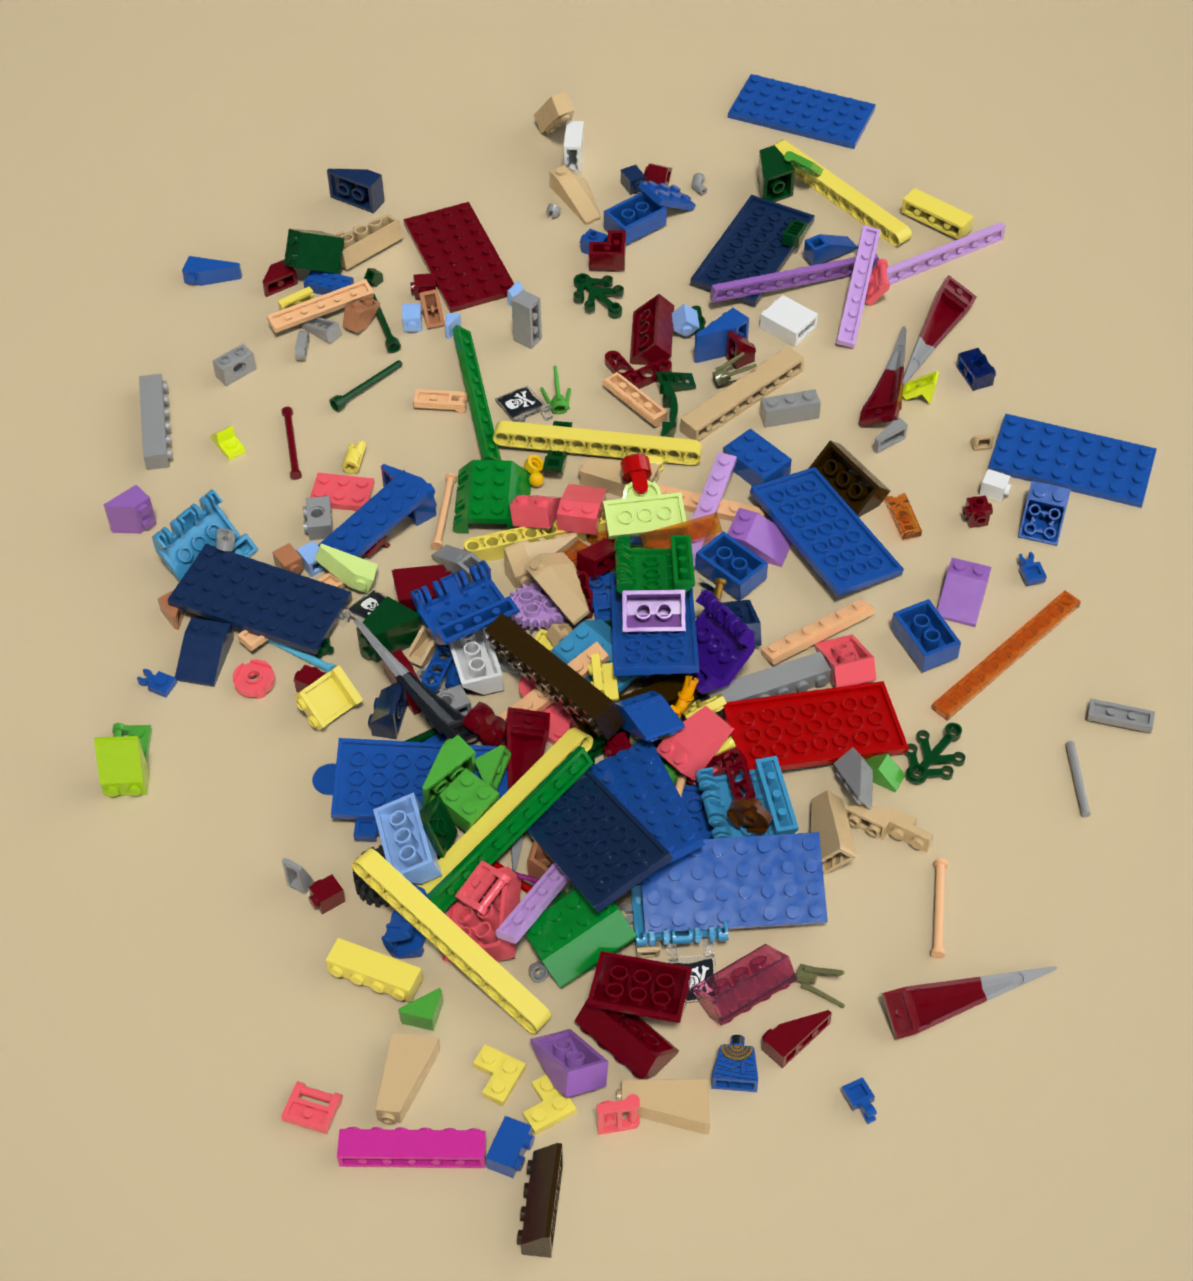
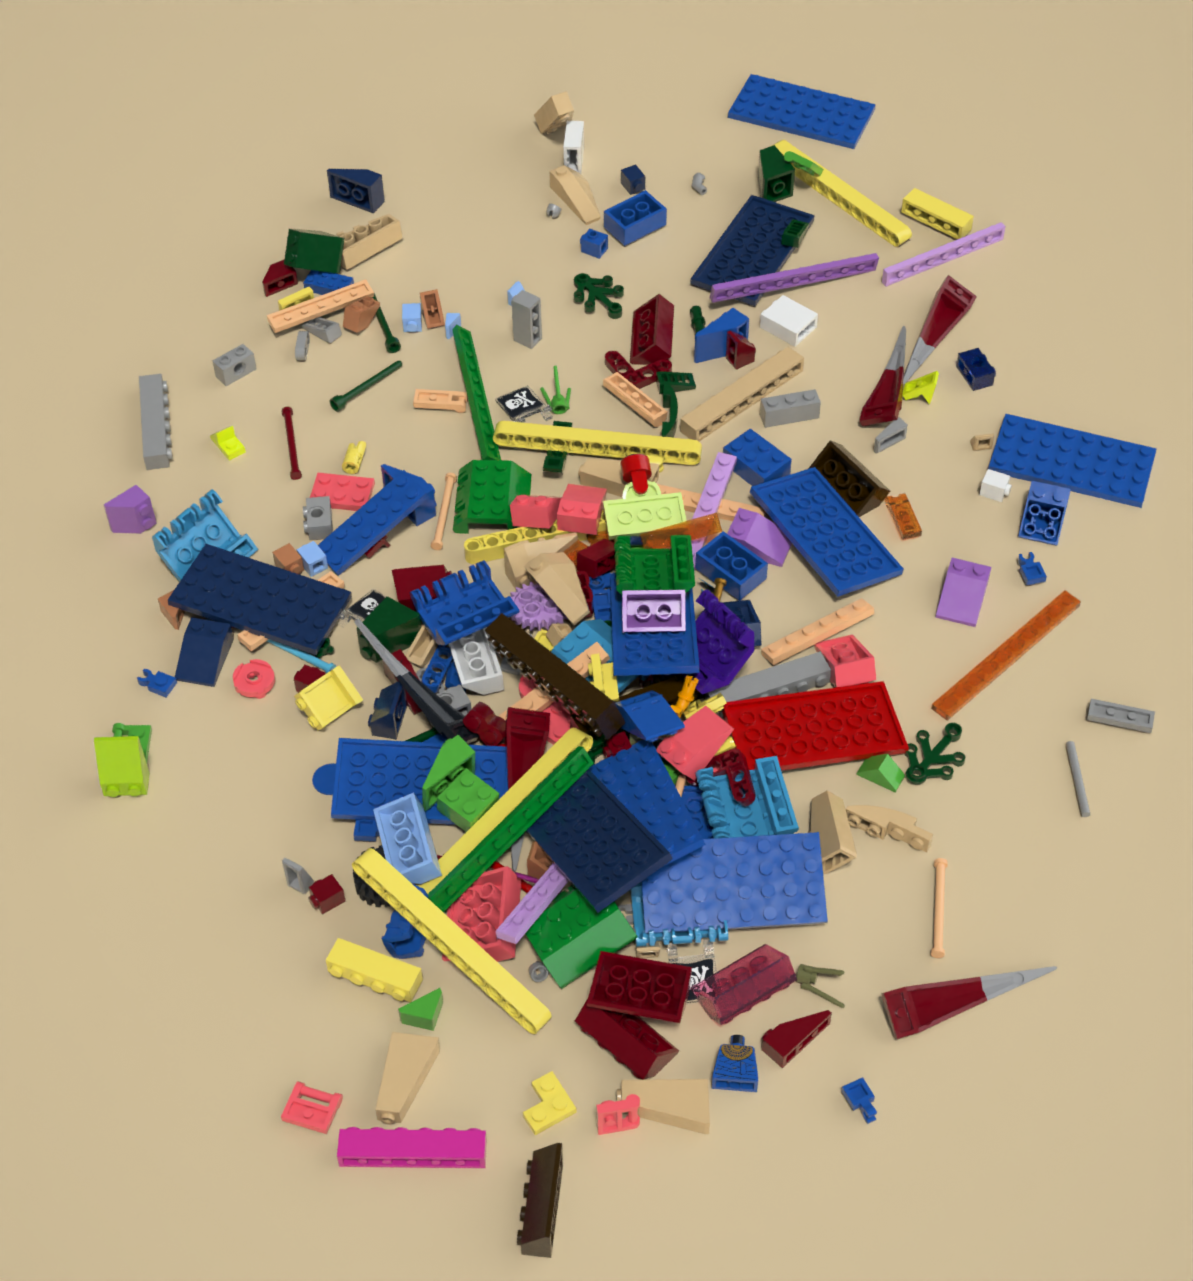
blue slope [182,256,242,286] -> none
light grey beam [215,528,235,551] -> none
yellowish green slope [315,544,378,594] -> none
dark green piece [364,268,383,287] -> none
dark red plate [403,202,514,313] -> none
dark red brick [410,273,436,300] -> none
dark green slope [420,796,458,858] -> none
light grey slope [431,545,482,584] -> none
coral plate [455,860,512,916] -> none
light yellow plate [473,1044,526,1106] -> none
bright green slope [475,745,512,791] -> none
blue brick [485,1116,535,1178] -> none
yellow plate [524,455,544,487] -> none
medium lavender slope [530,1029,608,1097] -> none
dark red brick [589,230,626,271] -> none
blue plate [638,181,696,211] -> none
dark red brick [644,163,672,185] -> none
light blue brick [671,304,700,337] -> none
olive plant [712,352,757,387] -> none
reddish brown plate [727,798,773,834] -> none
blue slope [803,234,858,265] -> none
light grey slope [833,747,873,810] -> none
lavender plate [836,225,881,349] -> none
coral plate [865,259,890,306] -> none
blue brick [891,599,961,672] -> none
dark red brick [962,495,993,528] -> none

